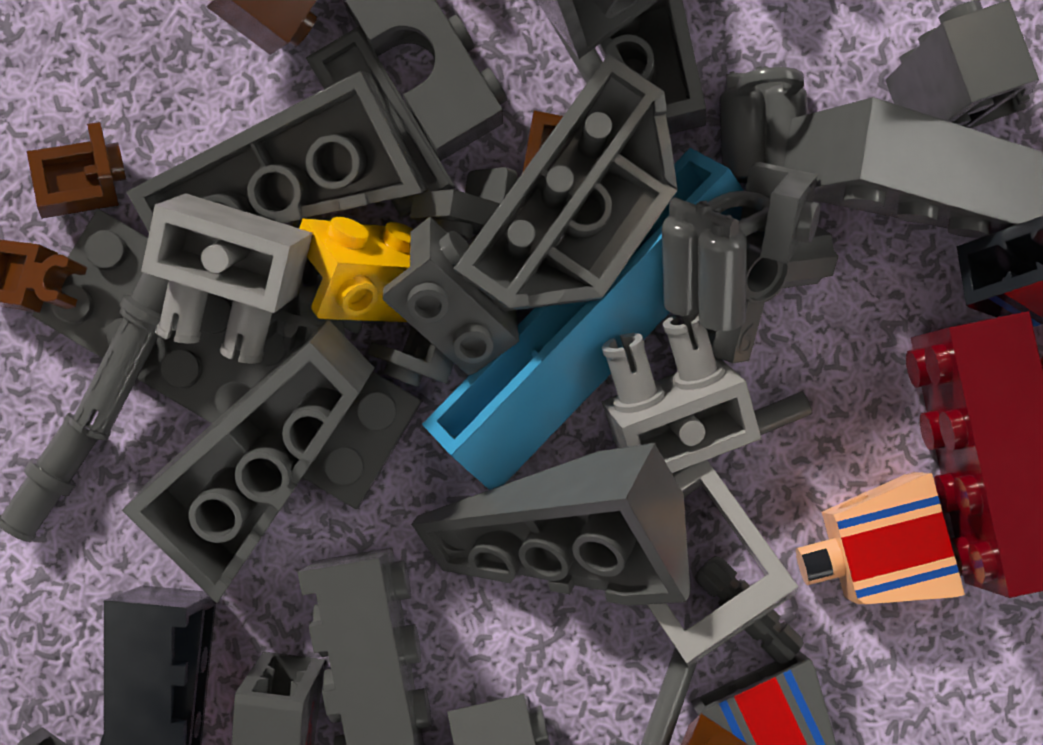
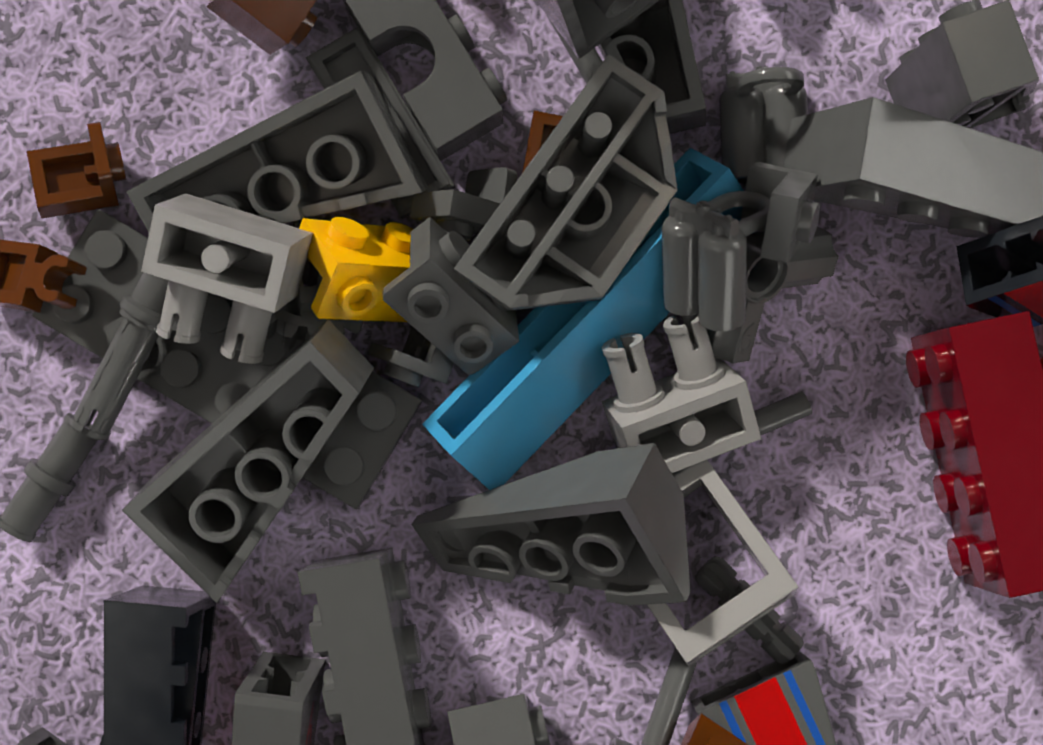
torso [796,472,965,604] -> none

